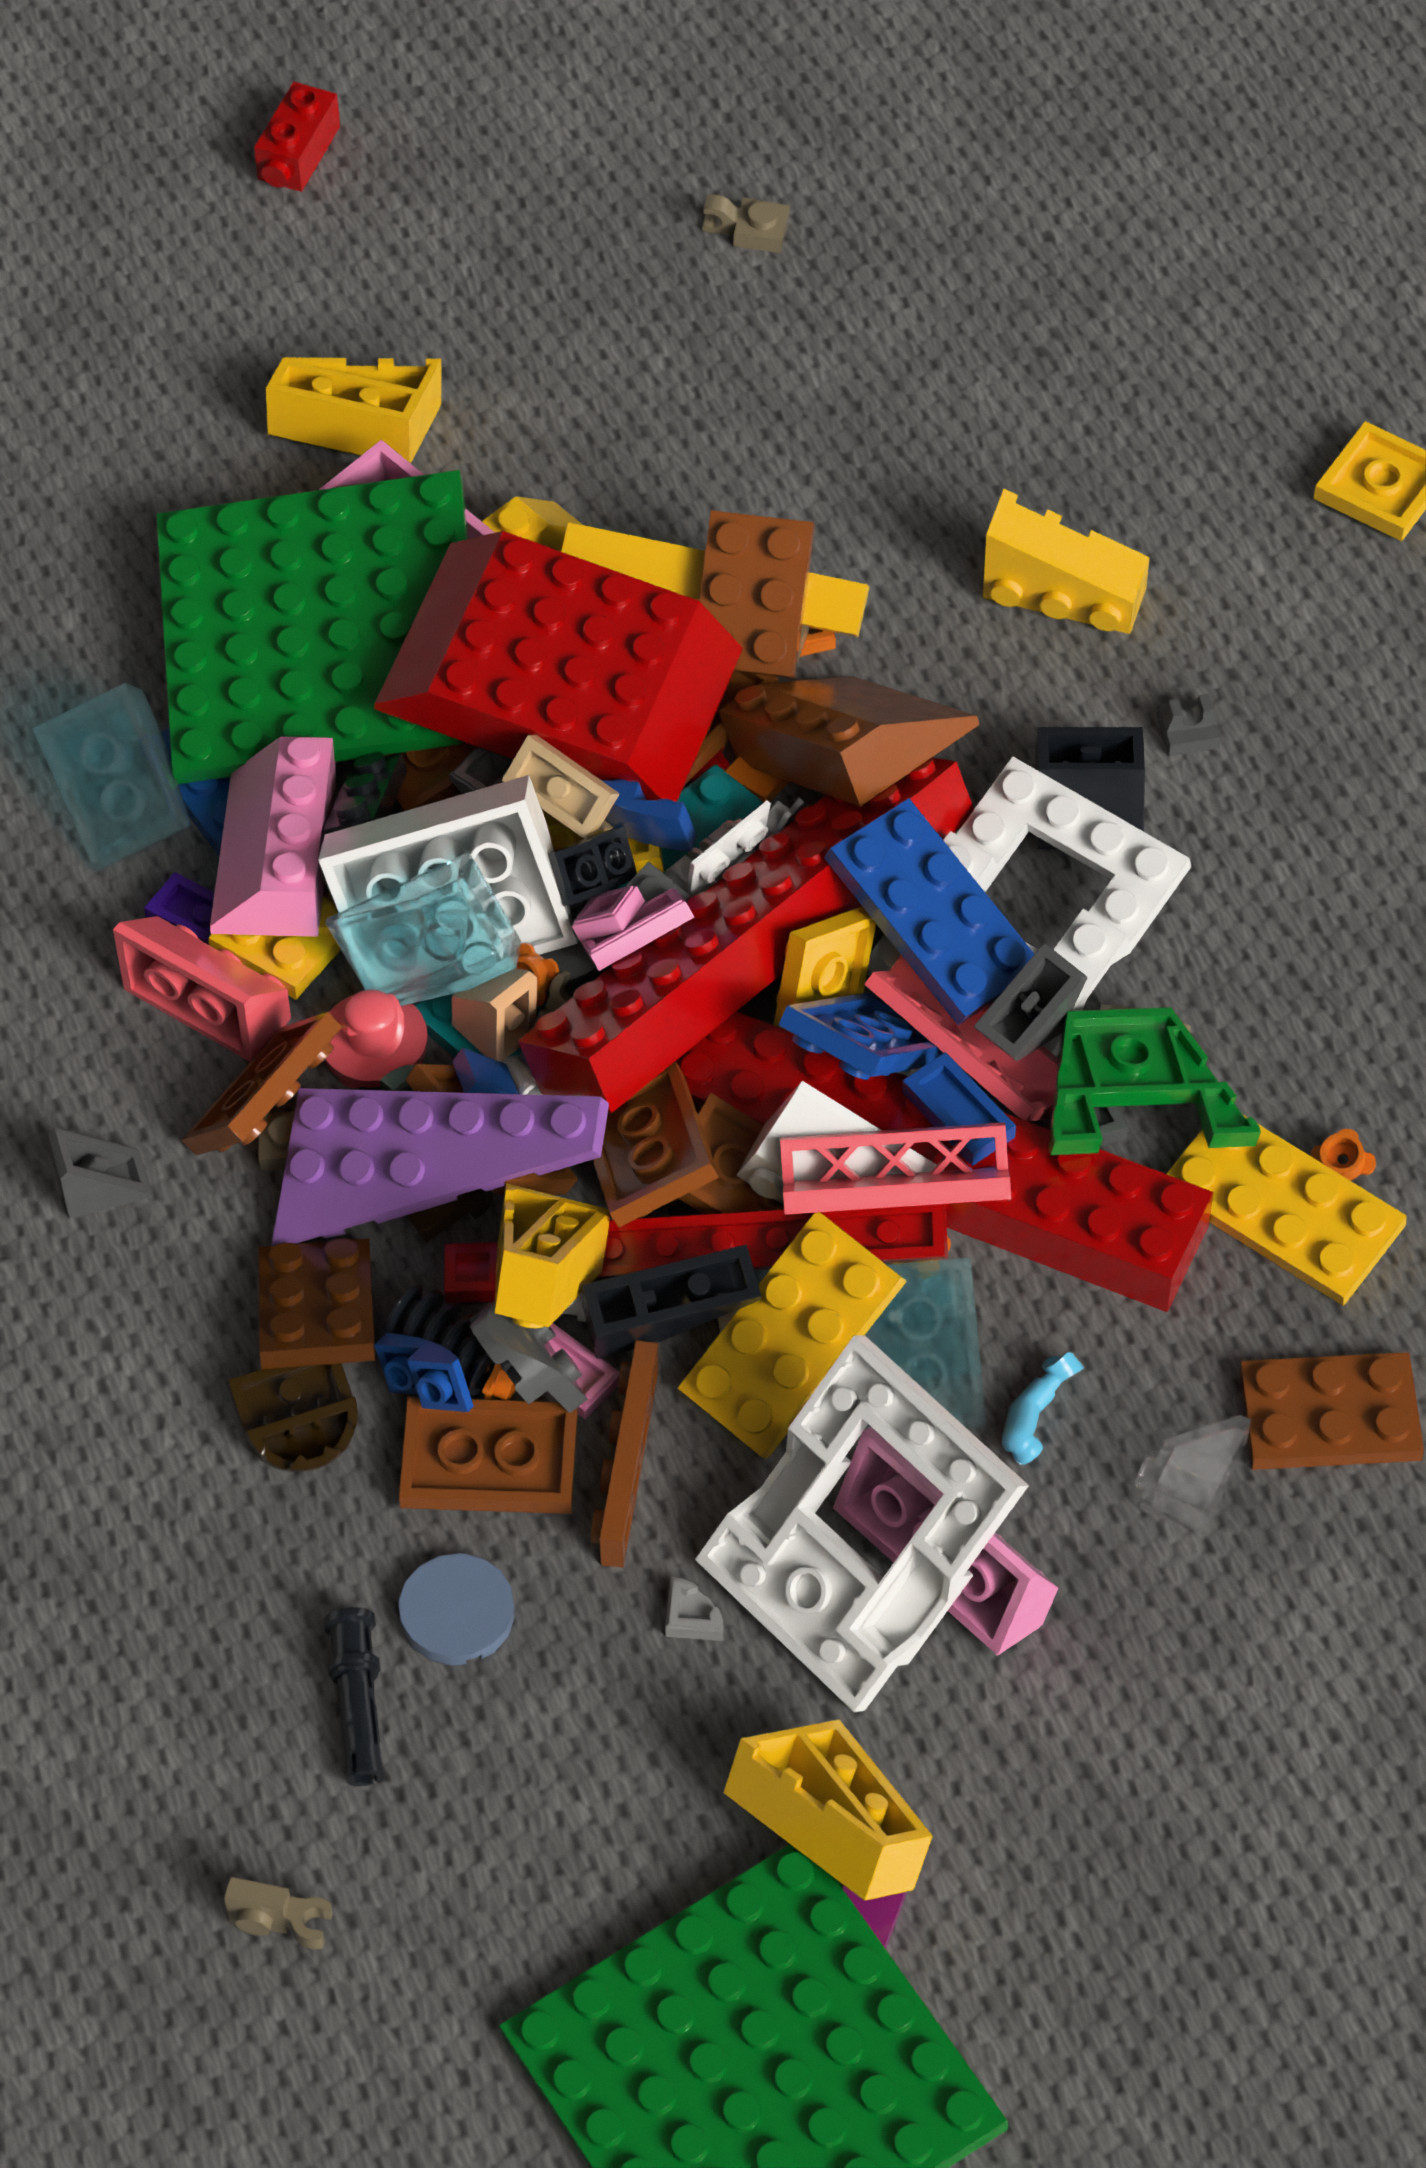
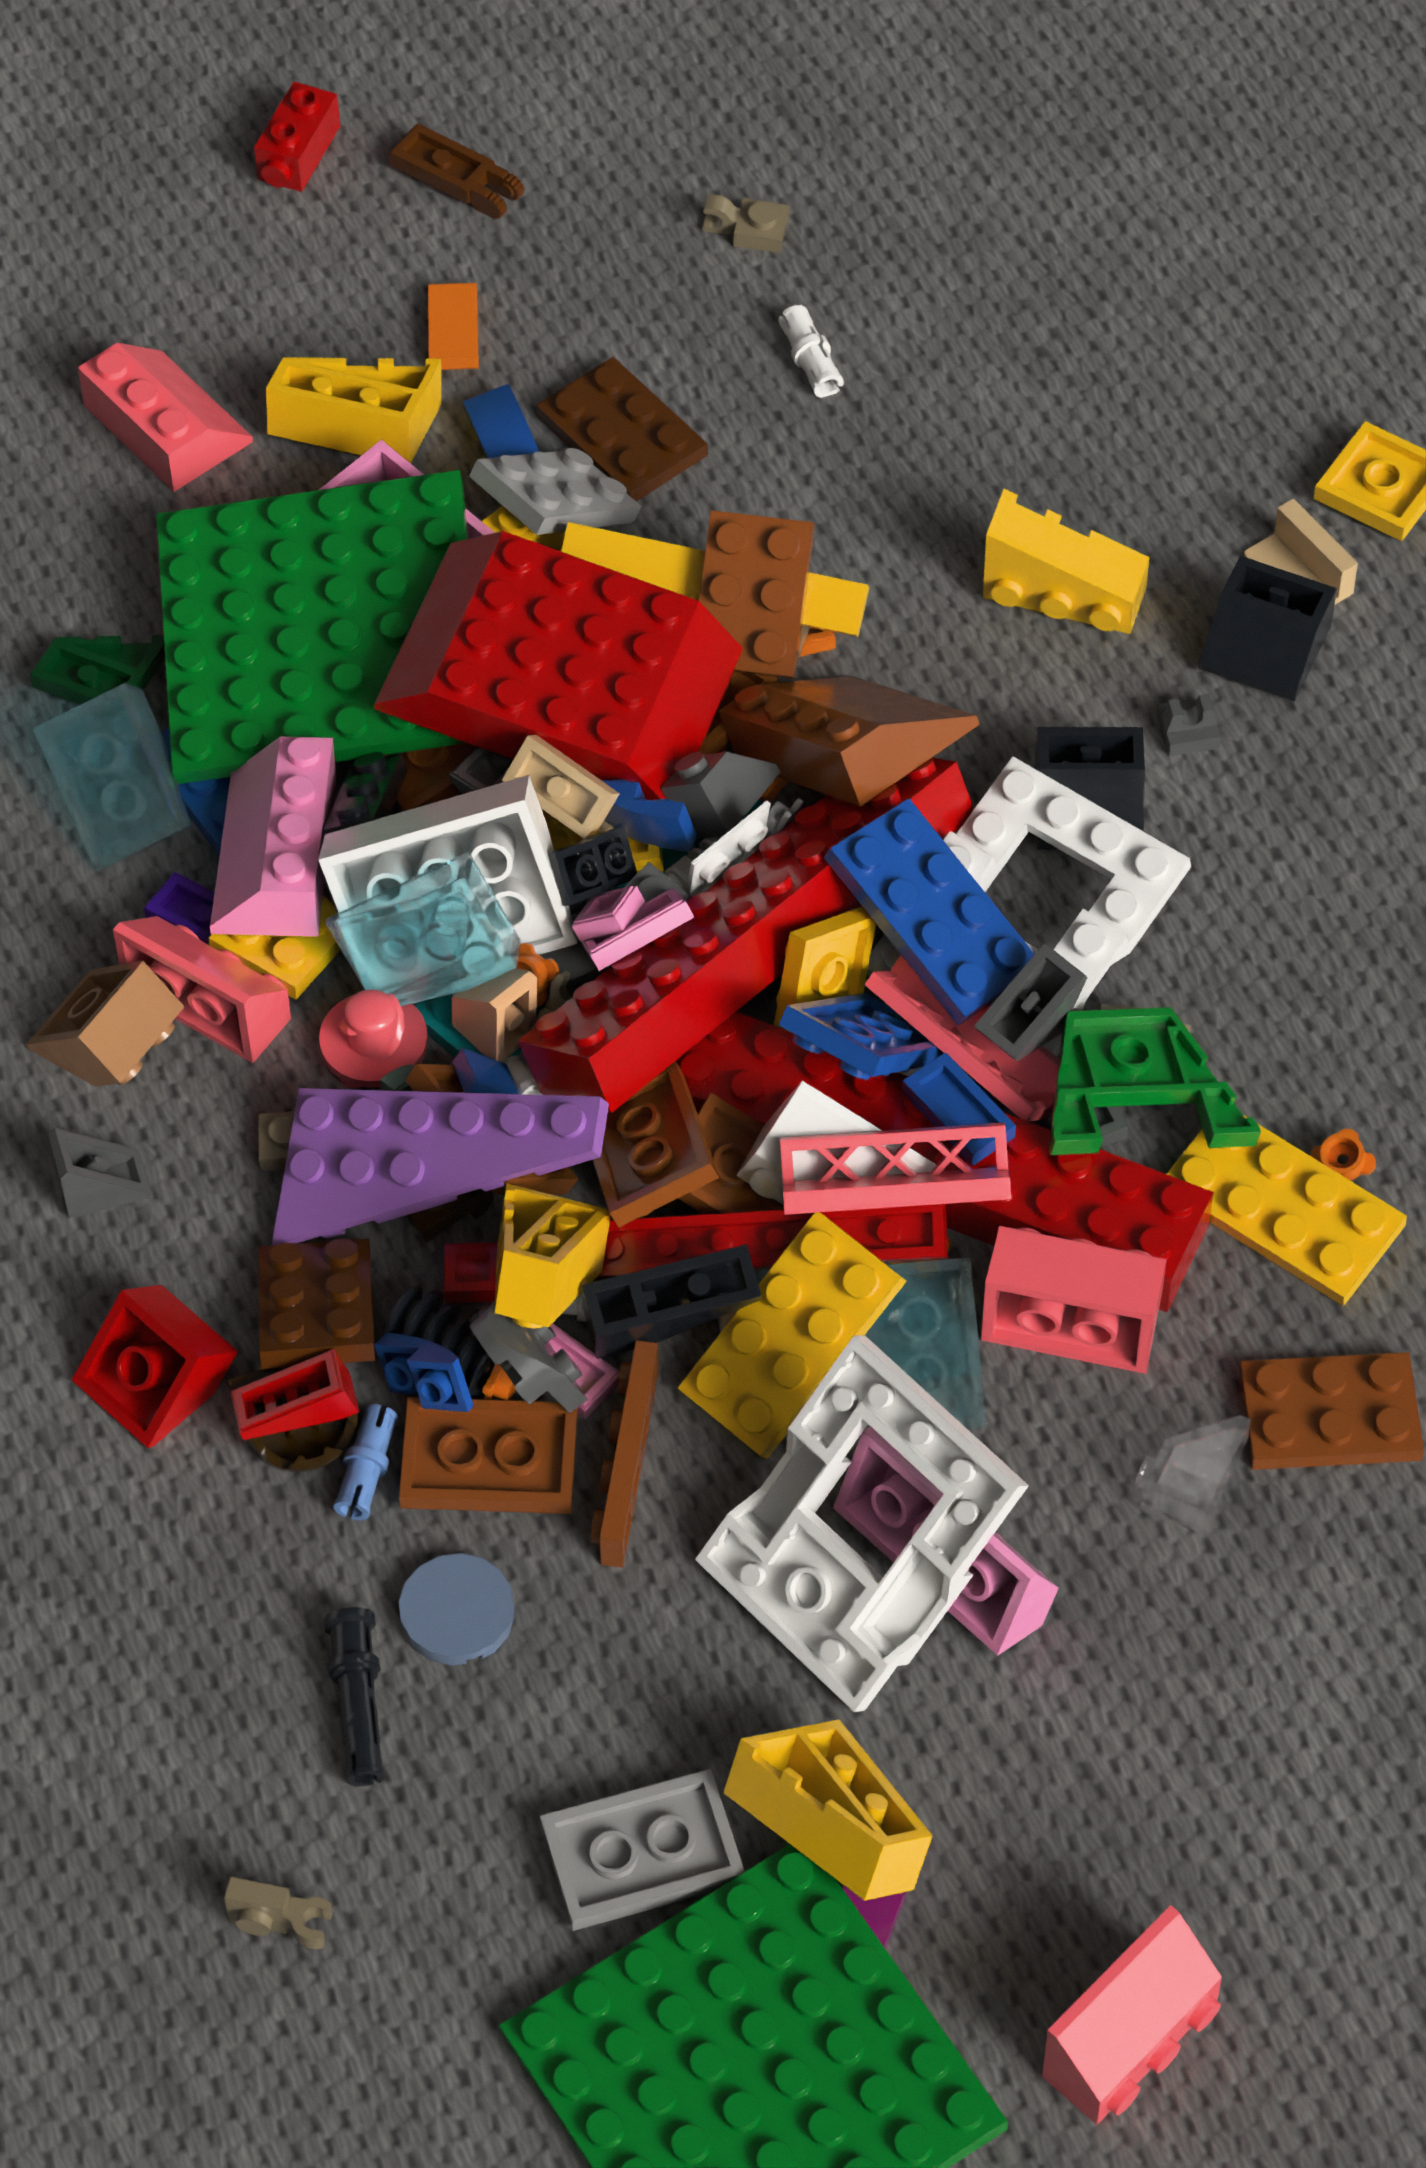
dark orange plate [181,1012,342,1155] -> none
light grey tile [665,1577,724,1641] -> none
medium azure arm [1002,1352,1084,1465] -> none
none -> medium nougat slope [26,961,185,1087]
none -> dark green wing [30,635,165,721]
none -> red slope [72,1285,238,1448]
none -> coral slope [77,342,253,492]
none -> red slope [230,1349,359,1440]
none -> medium blue pin [333,1404,398,1521]
none -> reddish brown hinge [388,123,525,220]
none -> orange tile [428,283,479,370]
none -> blue slope [462,383,539,458]
none -> light grey plate [469,448,642,535]
none -> reddish brown plate [536,357,708,501]
none -> light grey plate [540,1769,745,1931]
none -> dark grey slope [661,752,781,839]
none -> white pin [778,305,844,398]
none -> coral slope [981,1226,1166,1374]
none -> coral slope [1042,1905,1222,2125]
none -> black slope [1198,556,1337,701]
none -> tan panel [1244,498,1358,604]

